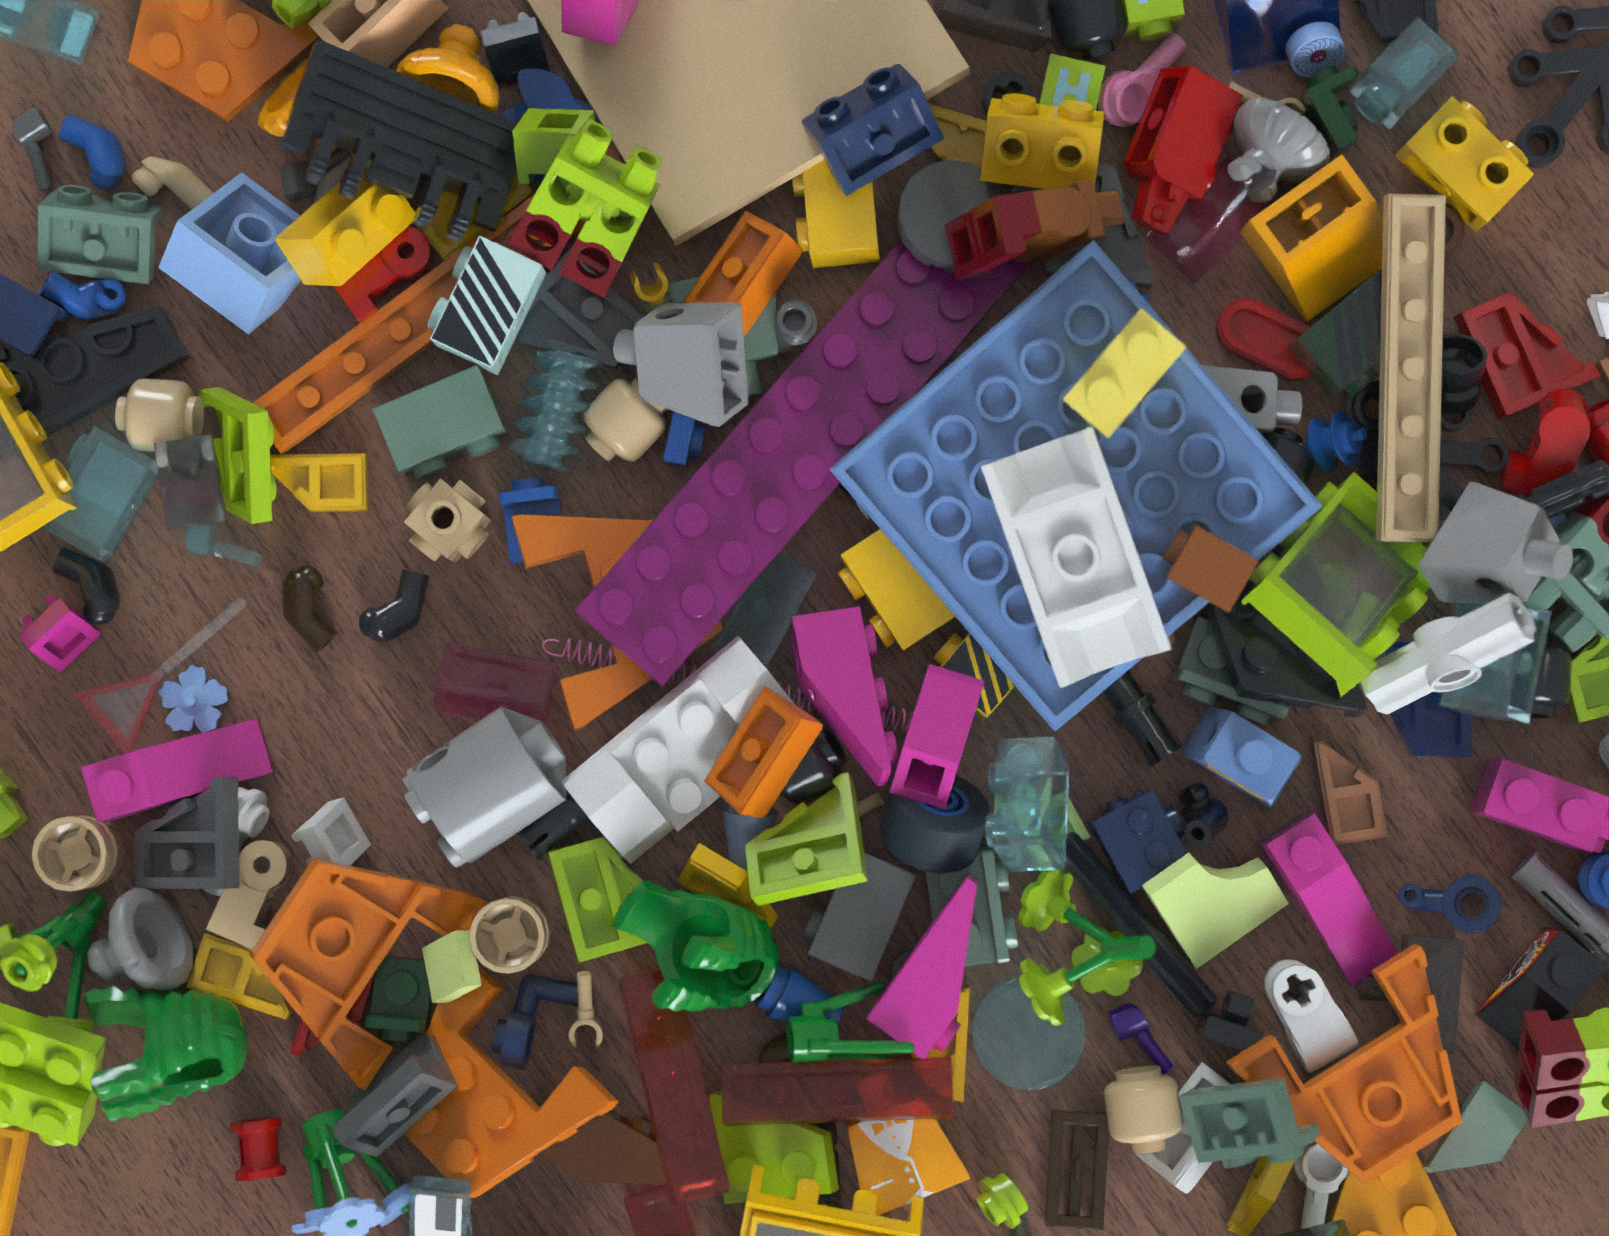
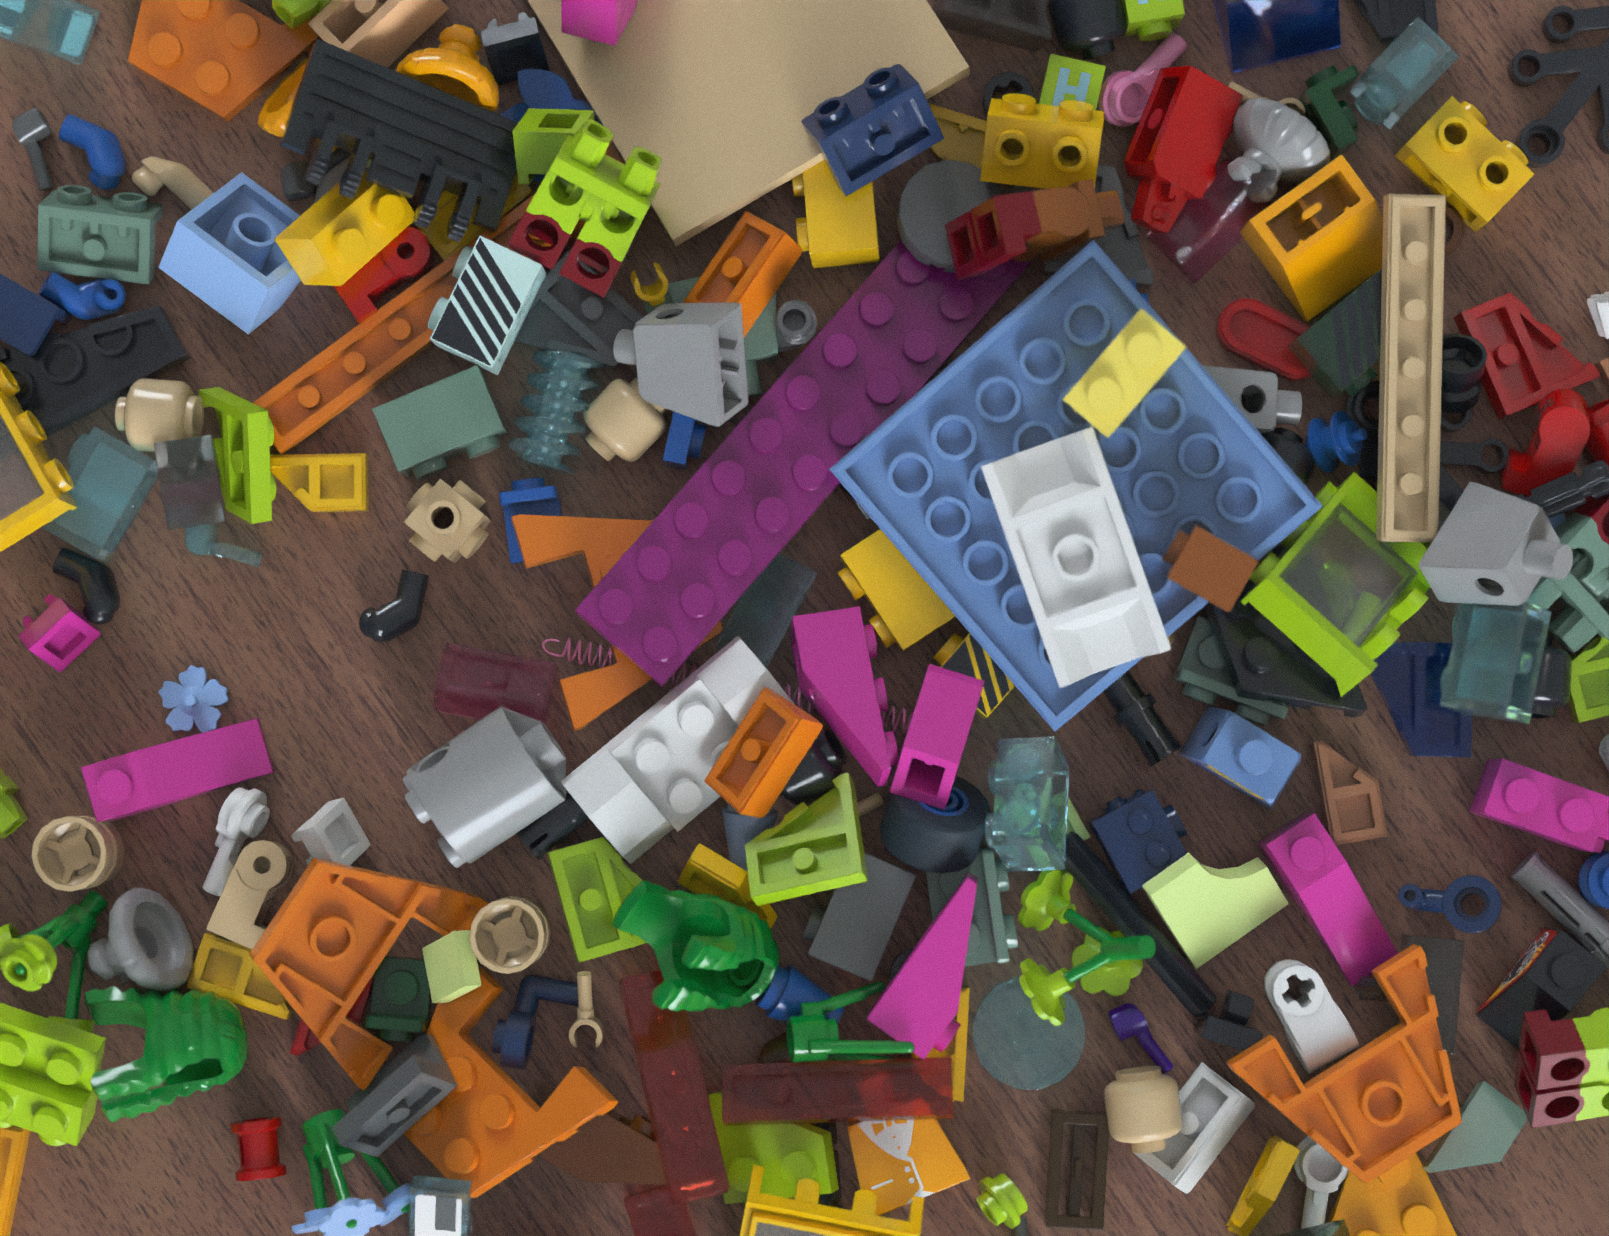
clear piece [73,598,247,754] -> none
dark grey wing [134,777,239,889] -> none
dark brown arm [282,565,337,653] -> none
black arm [1178,783,1229,848] -> none
sand green bracket [1179,1078,1321,1168] -> none
light blue tile [1286,22,1346,77] -> none
white piece [1361,593,1537,714] -> none

